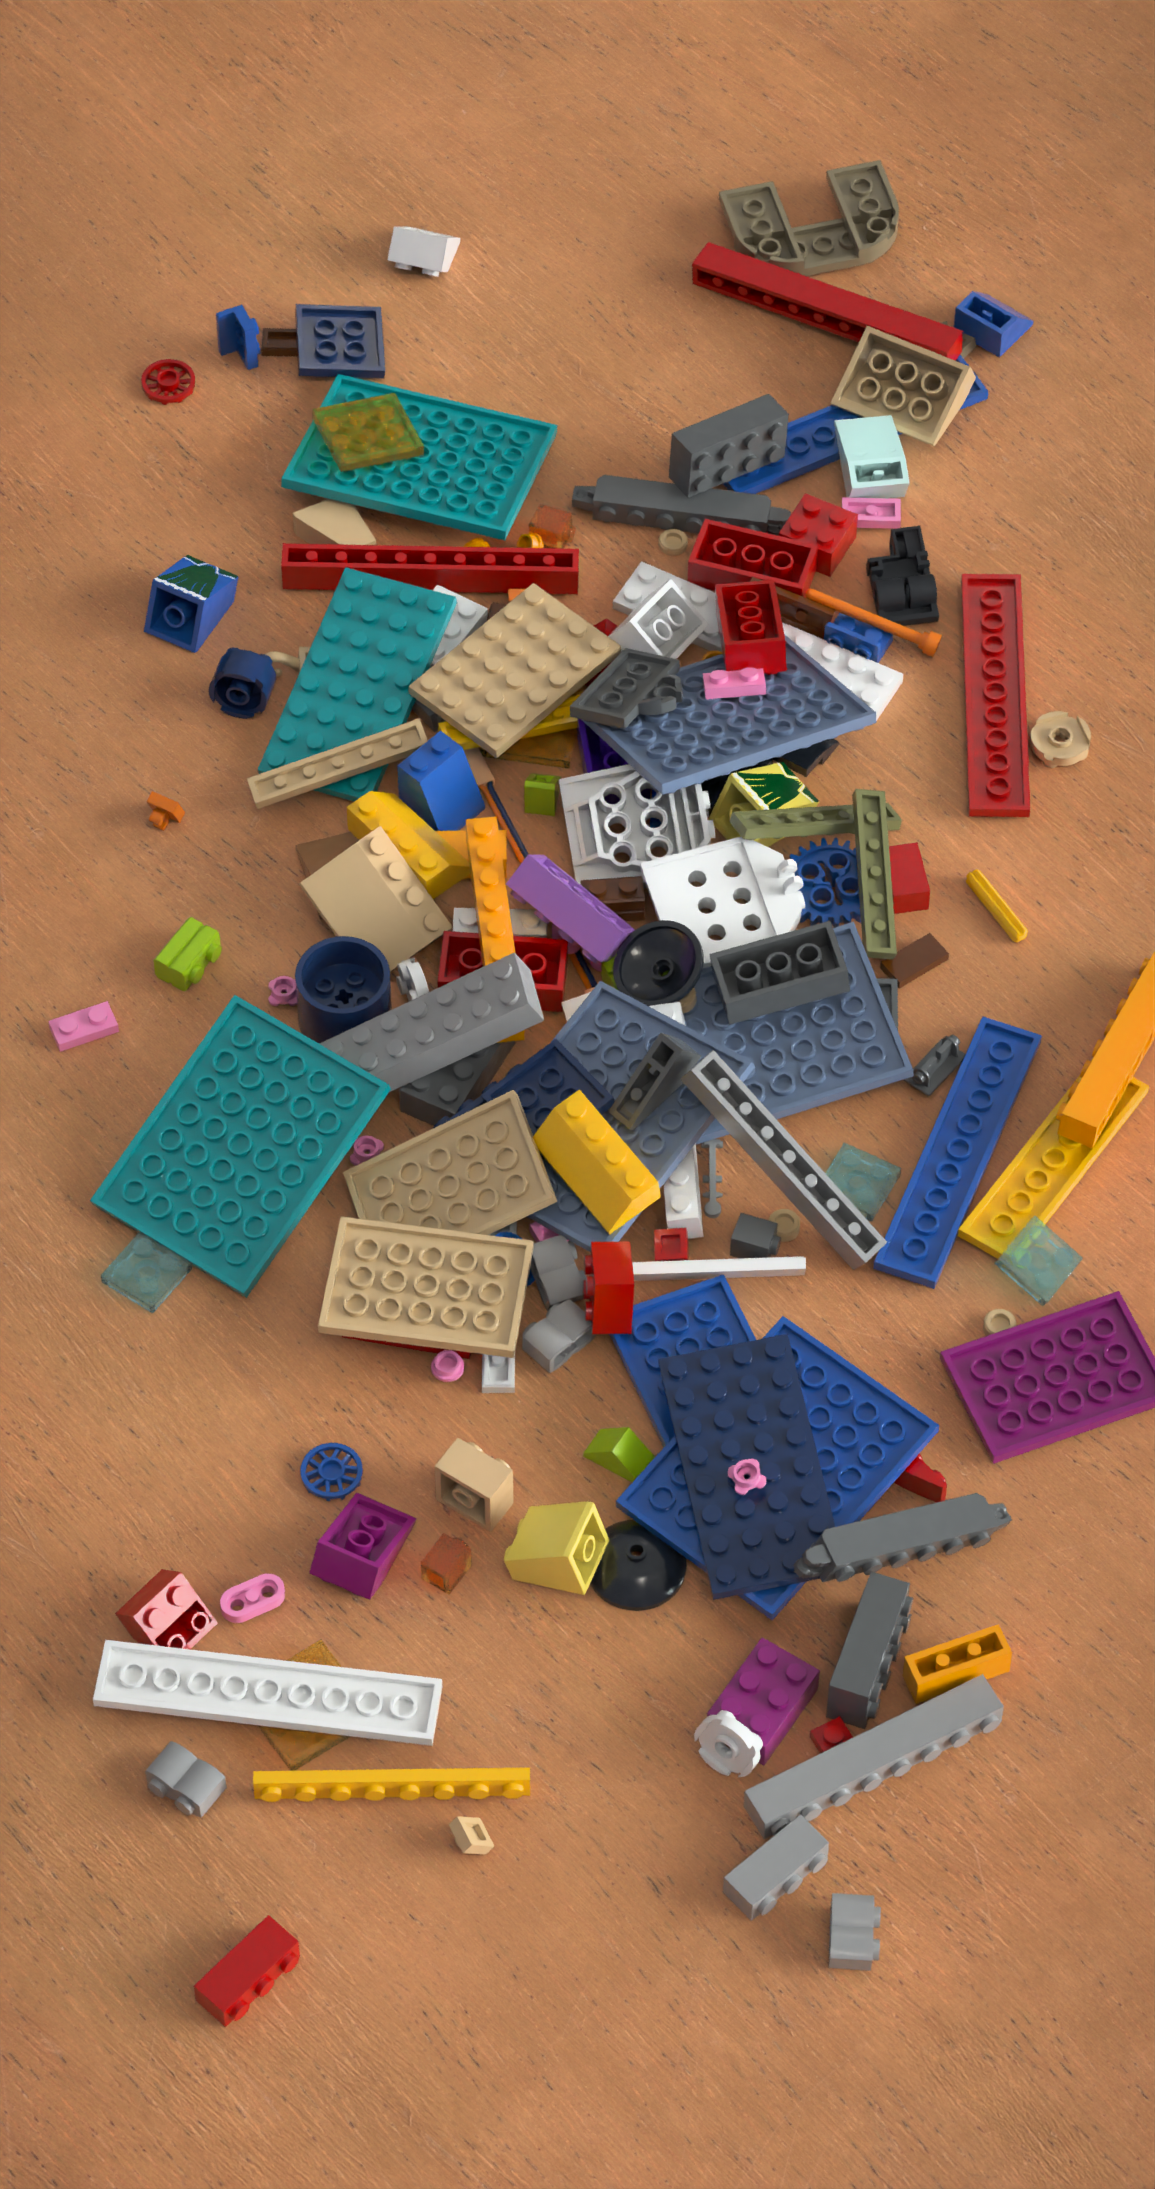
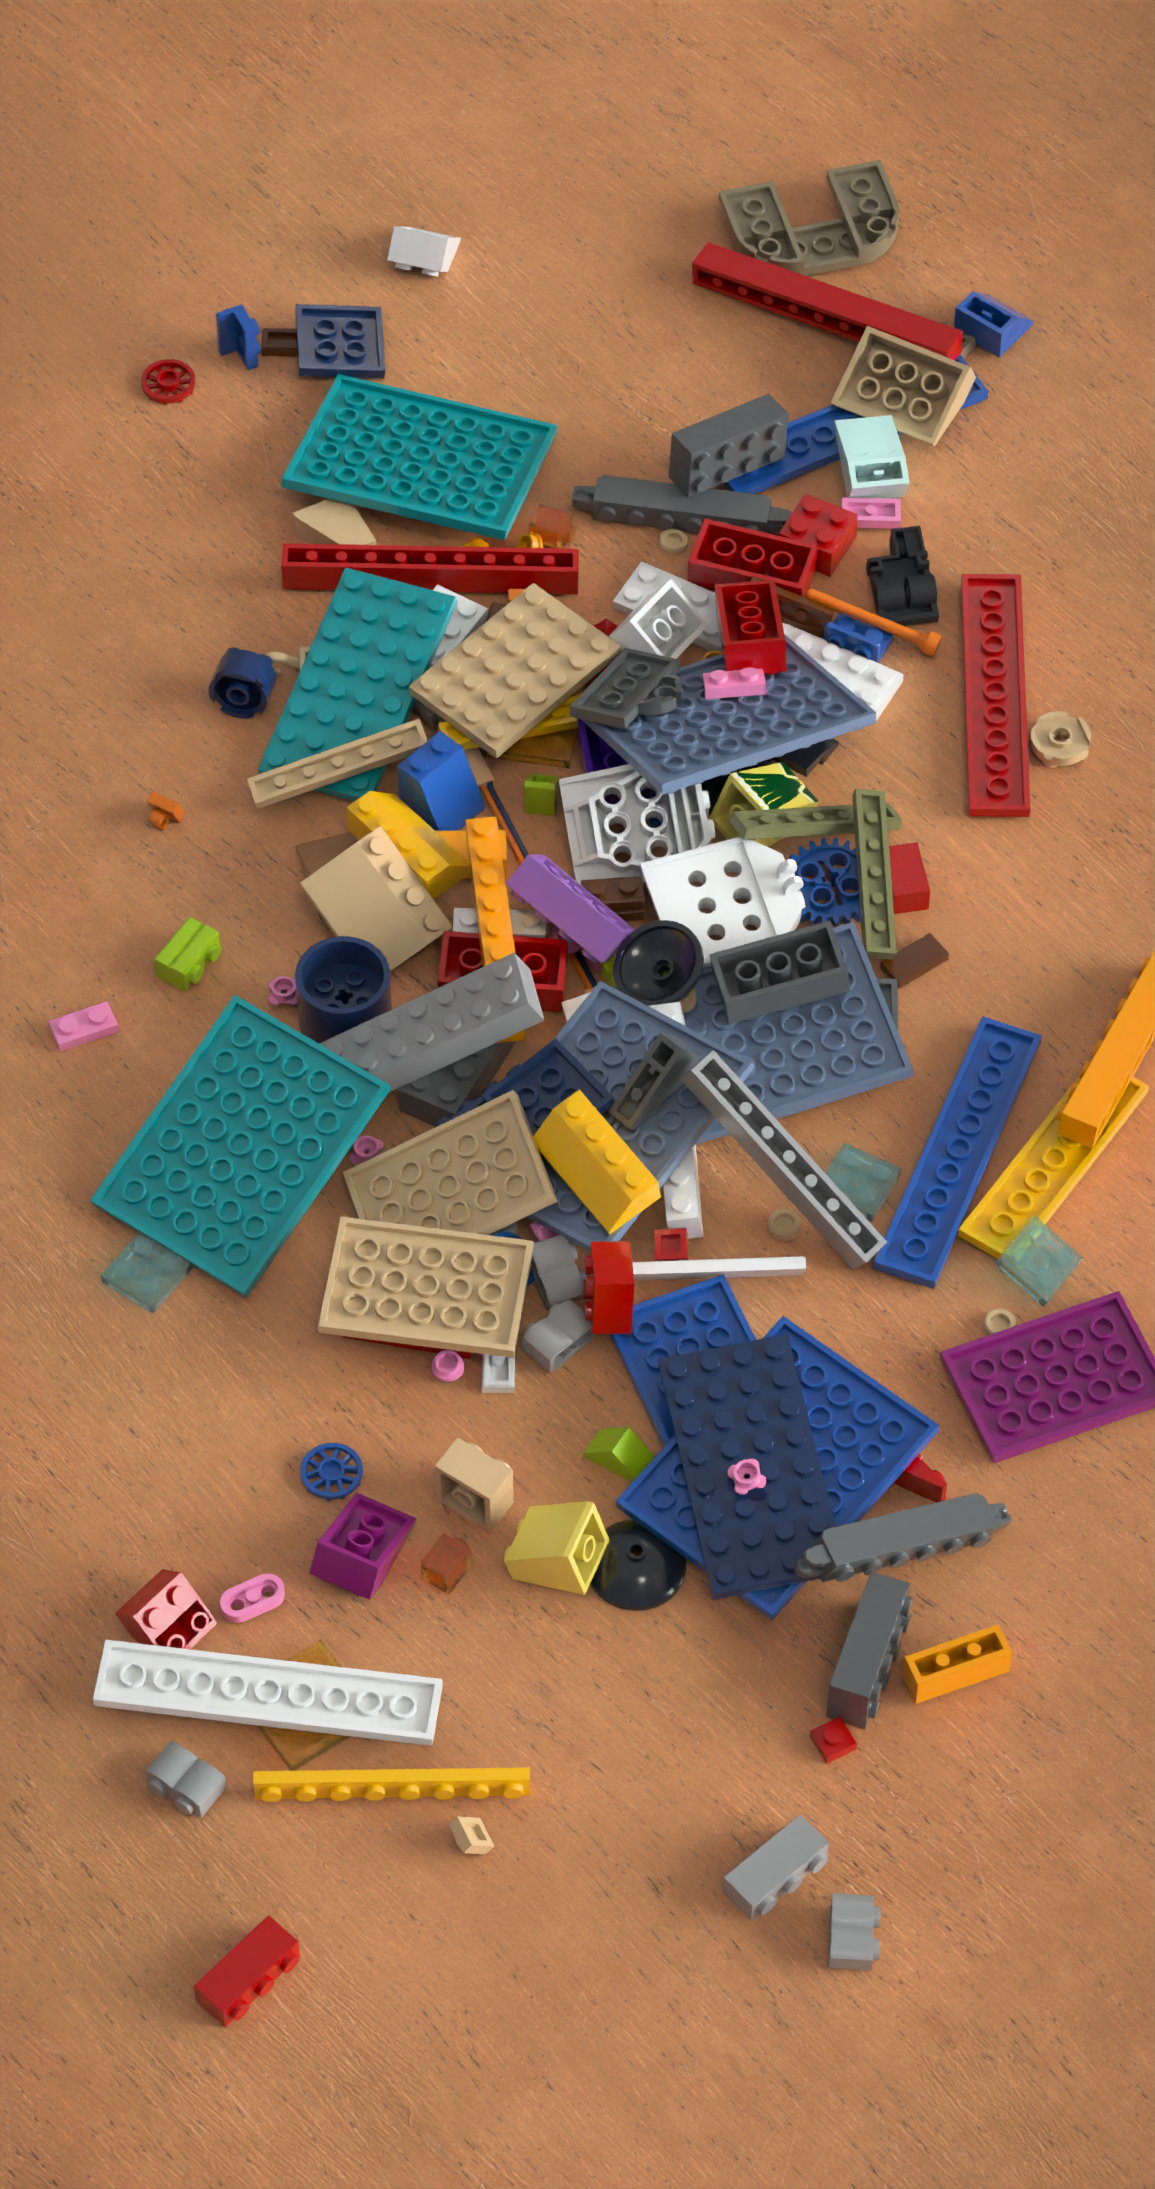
blue slope [144,555,238,653] -> none
clear yellow plate [312,393,424,472] -> none
white plate [396,958,429,1001] -> none
white plate [694,1710,763,1777] -> none
light grey piece [701,1139,723,1218] -> none
magenta brick [707,1637,820,1766] -> none
dark grey brick [730,1213,781,1258] -> none
light grey brick [744,1674,1004,1839] -> none
dark grey hinge [904,1035,966,1097] -> none
yellow axle [966,869,1028,943] -> none

